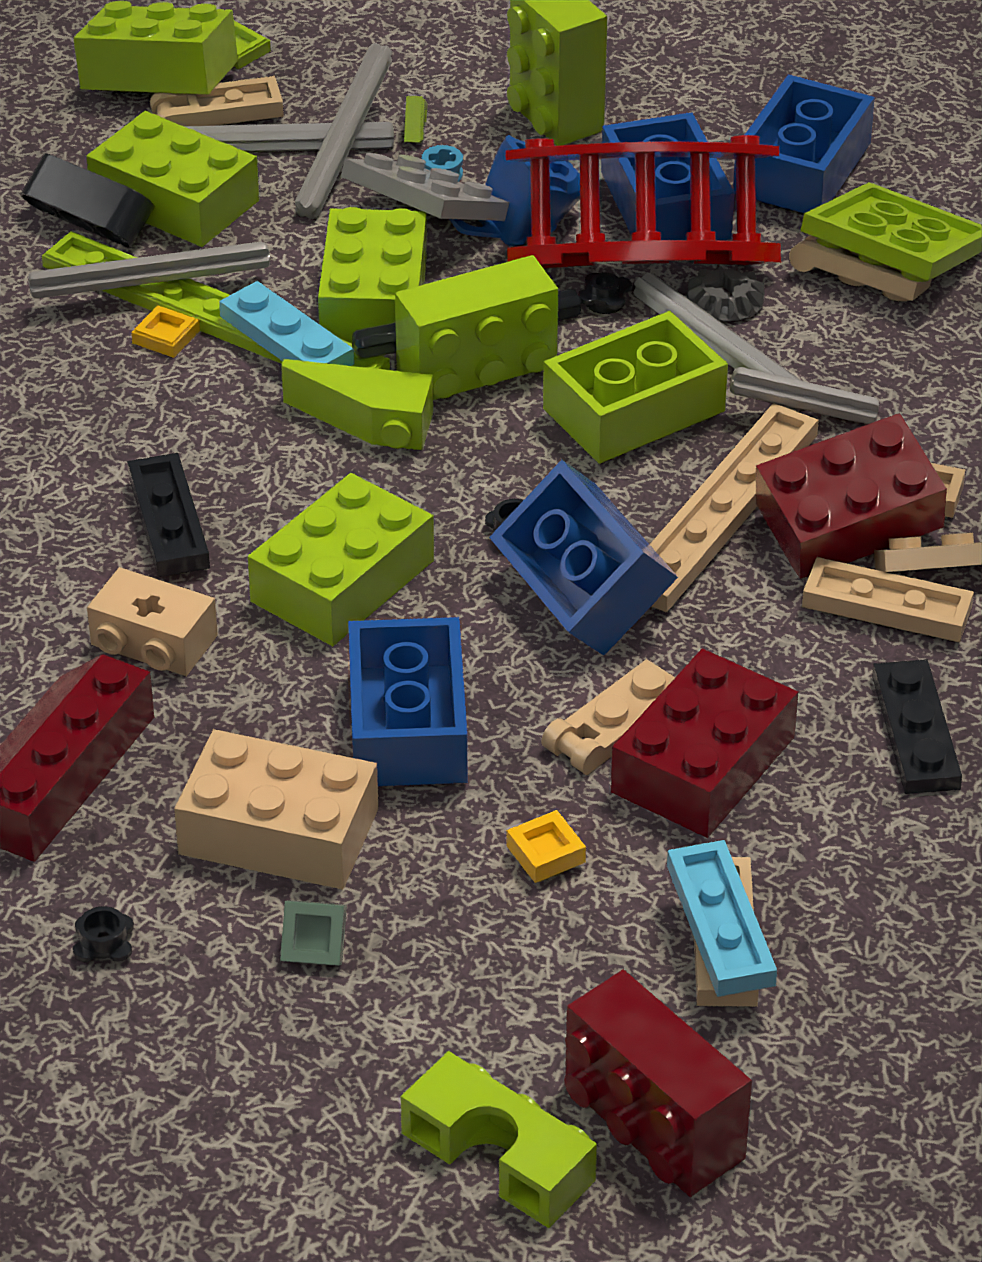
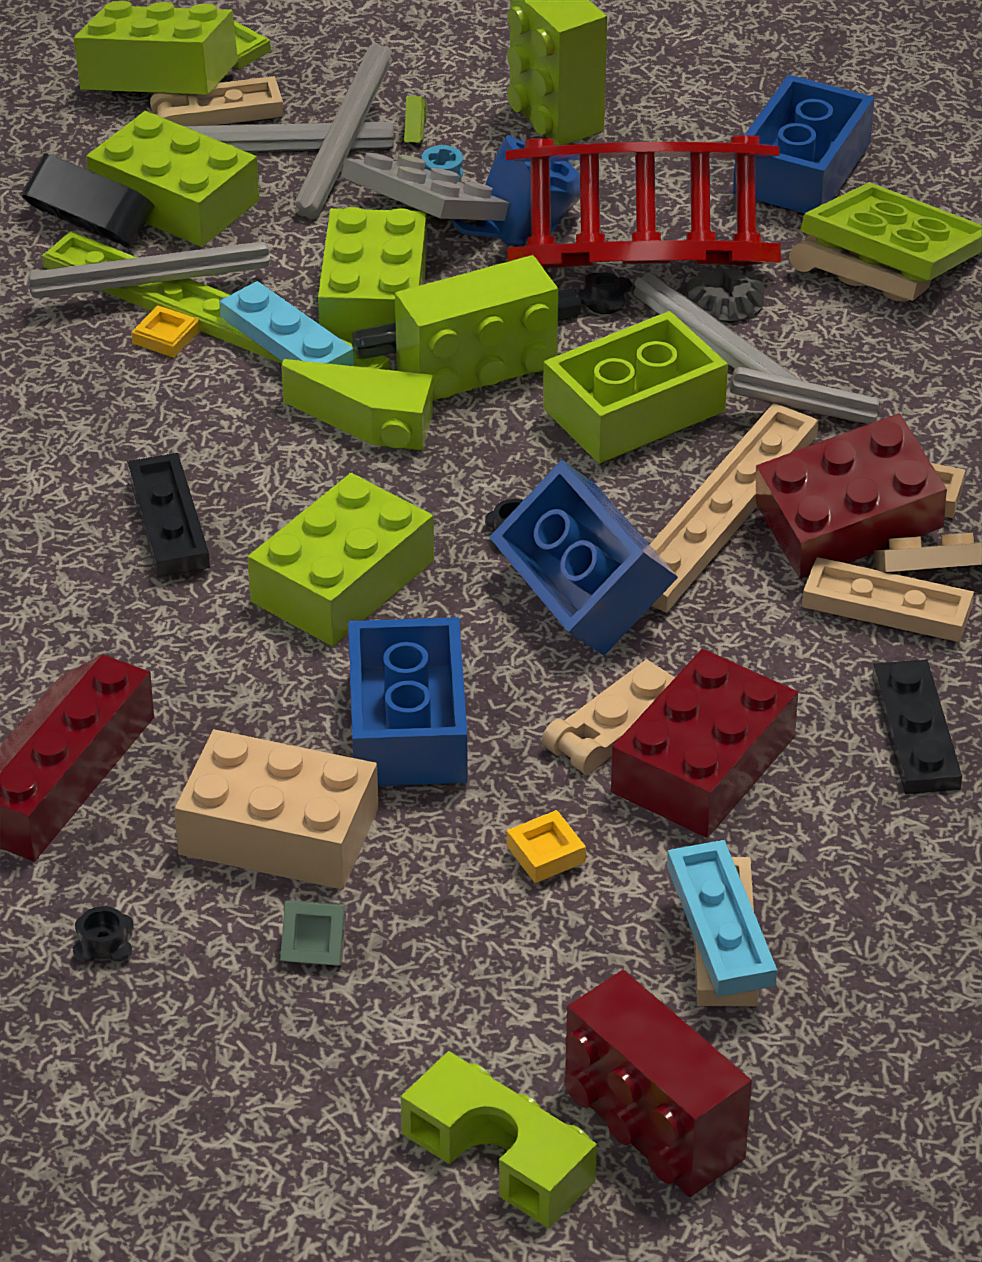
tan brick [87,567,218,676] -> none
blue brick [601,112,735,241] -> none

